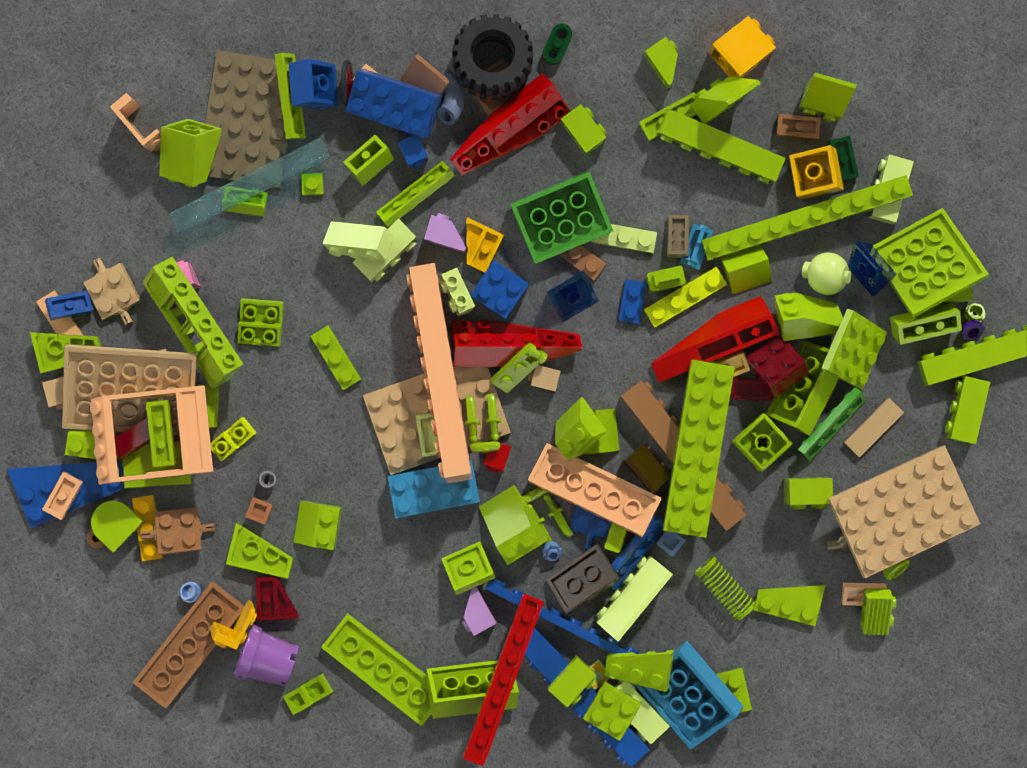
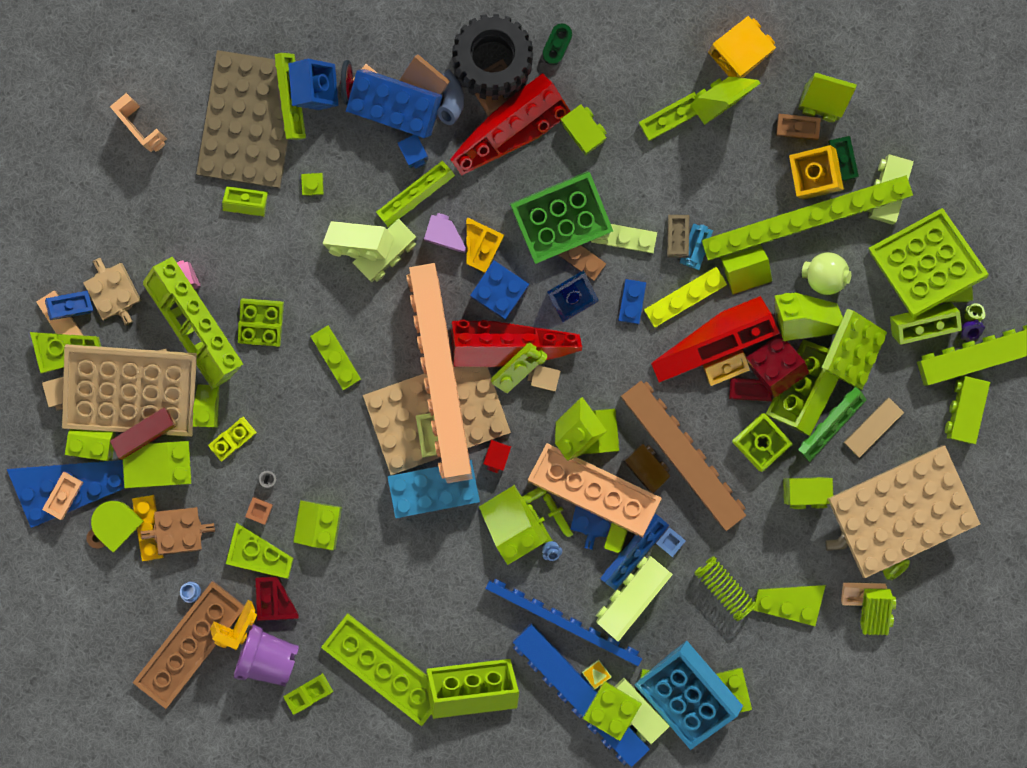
light nougat window [90,386,213,485] -> none
lime plate [146,400,176,467] -> none
lime slope [159,119,222,187] -> none
clear light blue tile [169,138,331,234] -> none
lime brick [343,135,394,187] -> none
yellowish green plate [438,268,475,316] -> none
lime plate [441,541,496,595] -> none
lavender slope [462,587,496,636] -> none
red plate [462,594,544,767] -> none
lime piece [464,394,502,453] -> none
dark brown tile [545,544,621,616] -> none
lime brick [548,655,596,707] -> none
lime wing [604,650,674,692] -> none
lime slope [644,37,678,89] -> none
lime piece [646,266,686,293] -> none
lime brick [656,109,786,184] -> none
lime brick [662,360,735,538] -> none
clear blue slope [848,241,897,297] -> none

